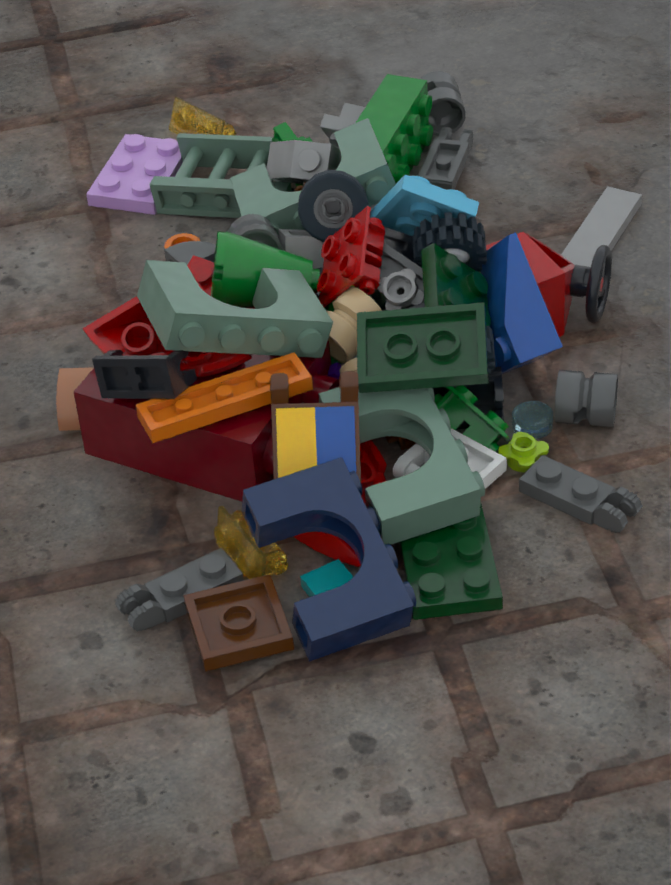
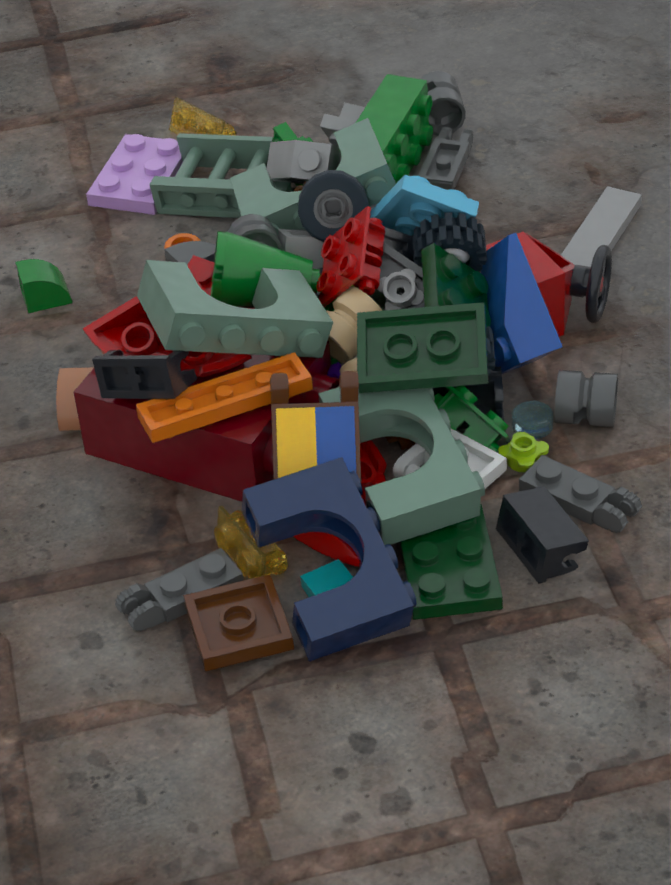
none -> green brick [15,259,73,314]
none -> black hinge [496,486,589,584]

